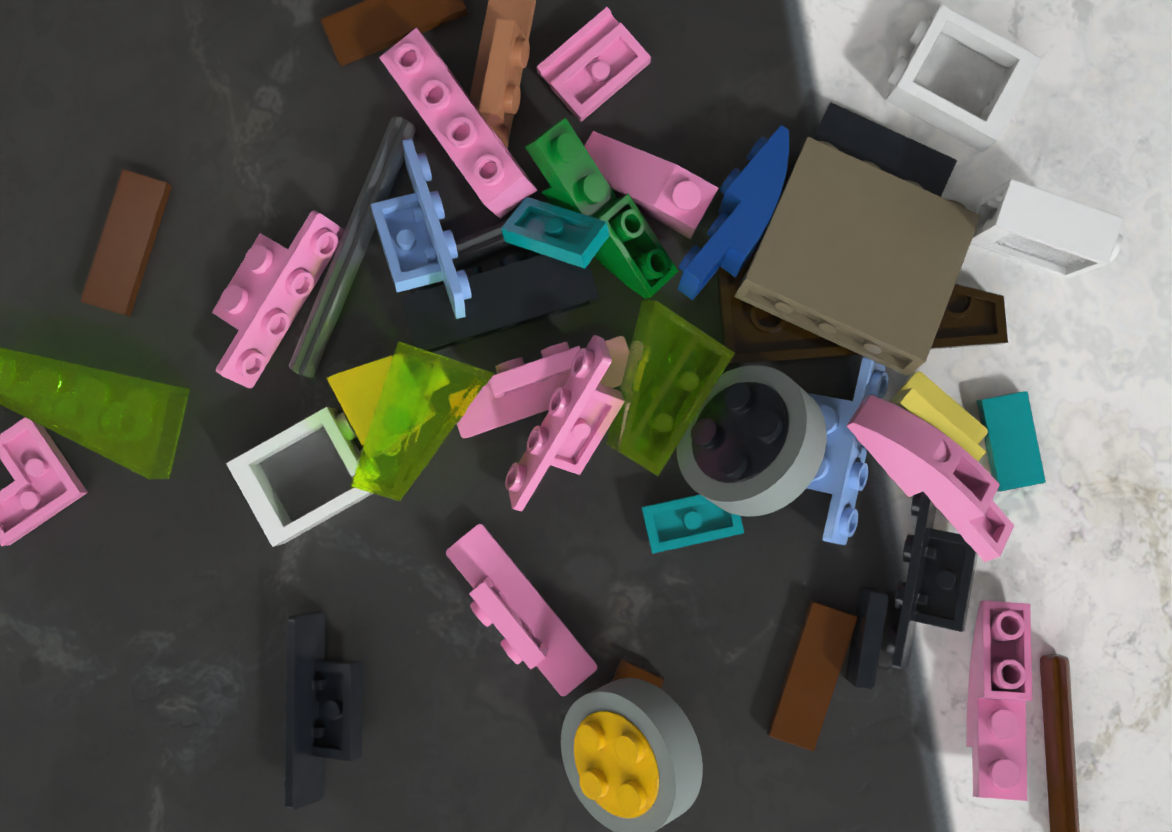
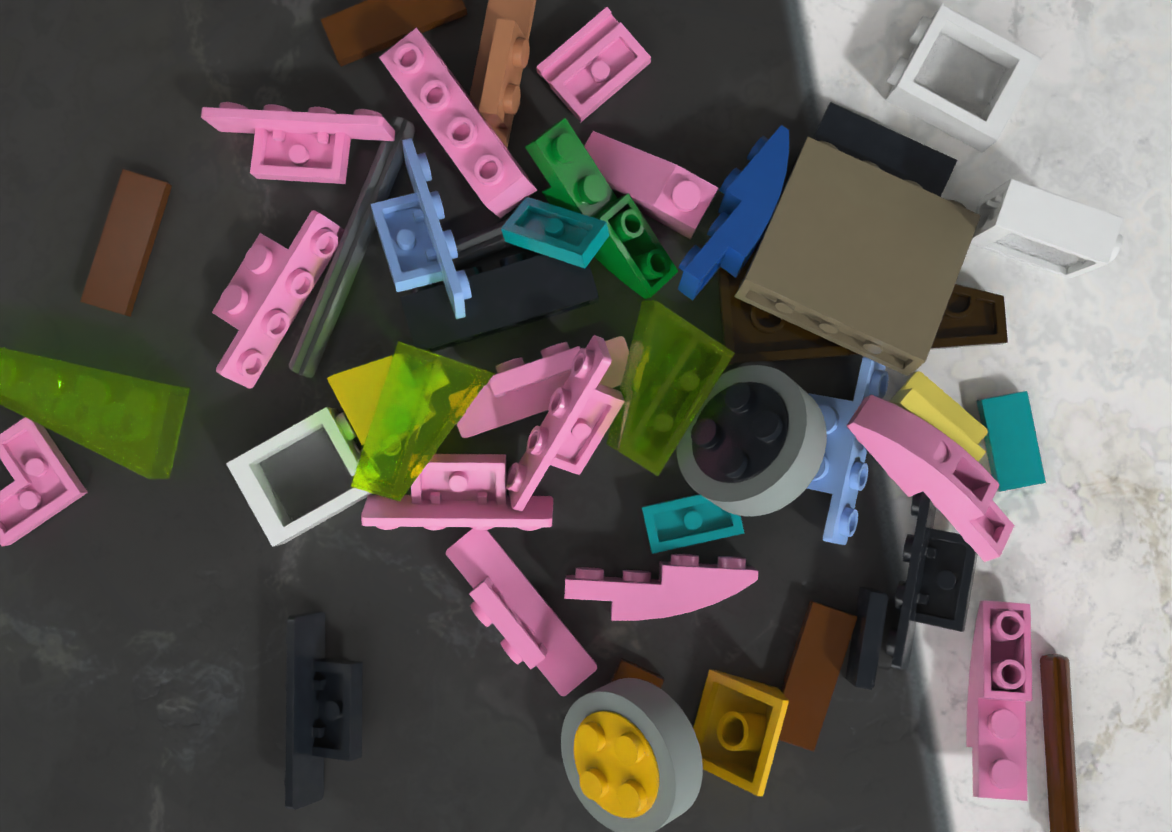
none -> bright pink bracket [201,102,395,184]
none -> bright pink bracket [361,454,553,531]
none -> bright pink slope [564,554,758,621]
none -> yellow slope [693,669,789,796]

